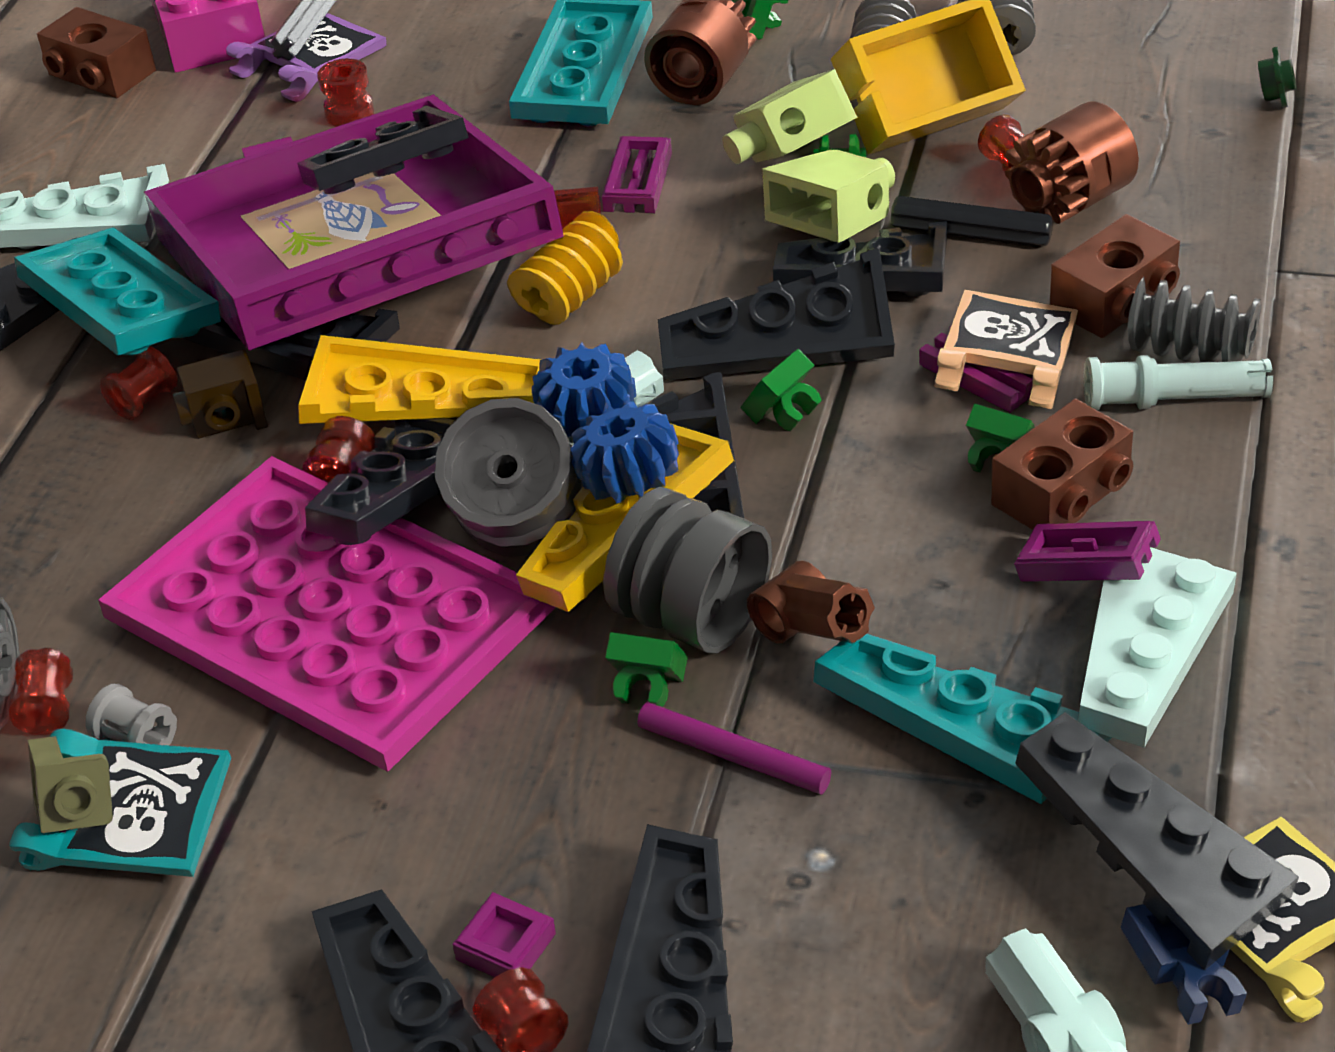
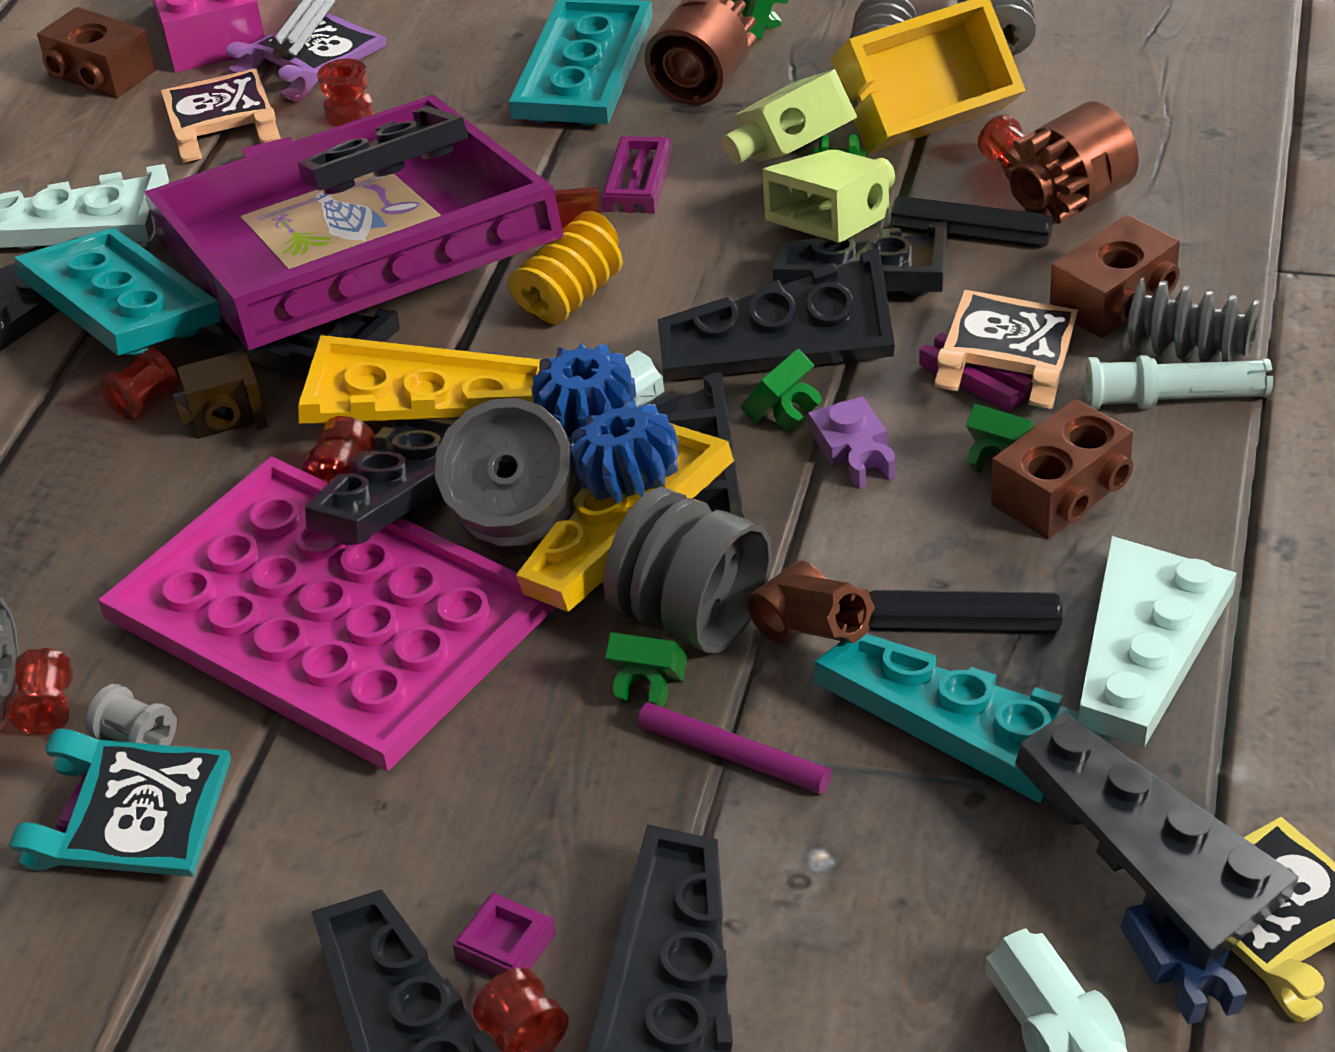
olive bracket [28,736,113,833] -> none
magenta tile [1014,521,1161,582] -> none
dark green plate [1258,46,1296,108] -> none
none -> flag [161,68,280,163]
none -> medium lavender plate [808,396,895,489]
none -> black axle [869,590,1063,632]

